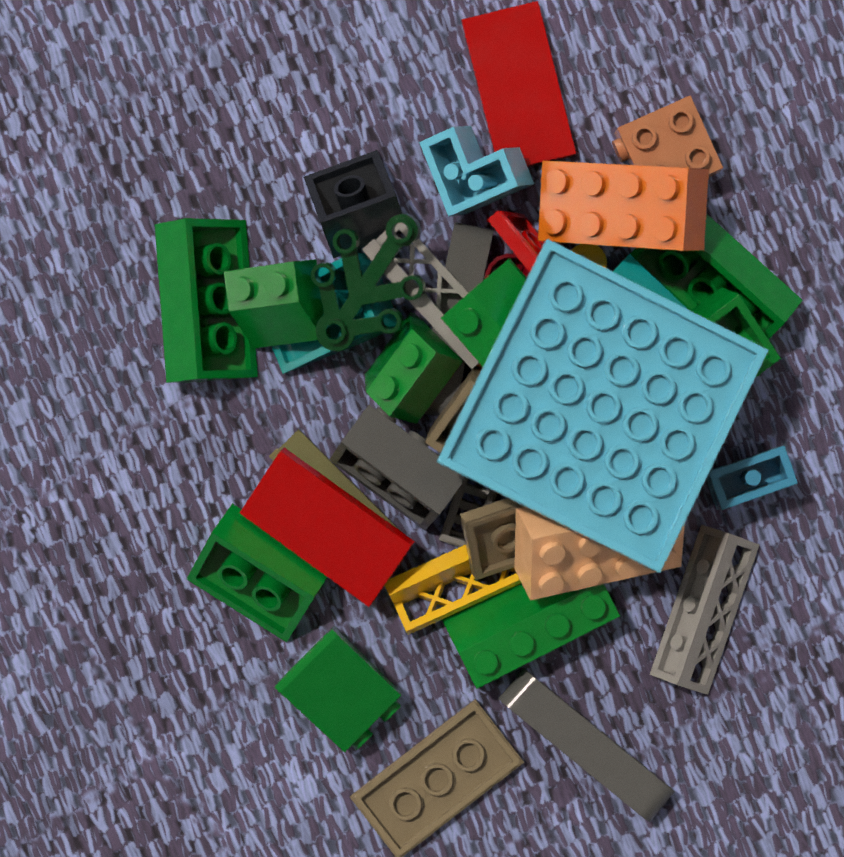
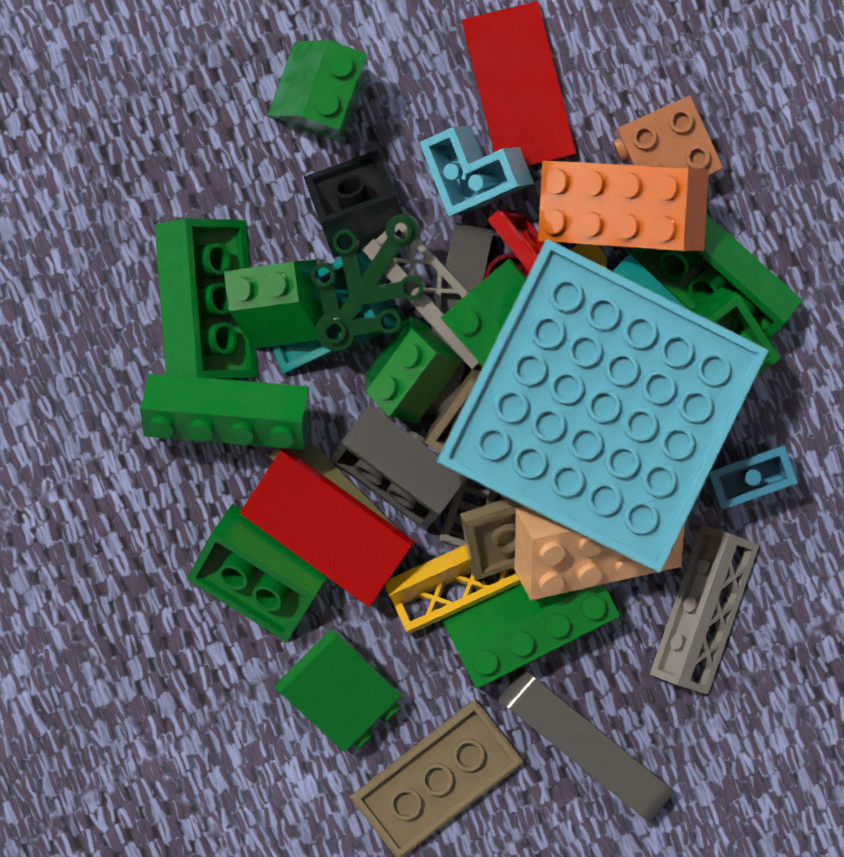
none -> green slope [140,374,312,449]
none -> green slope [267,40,368,143]

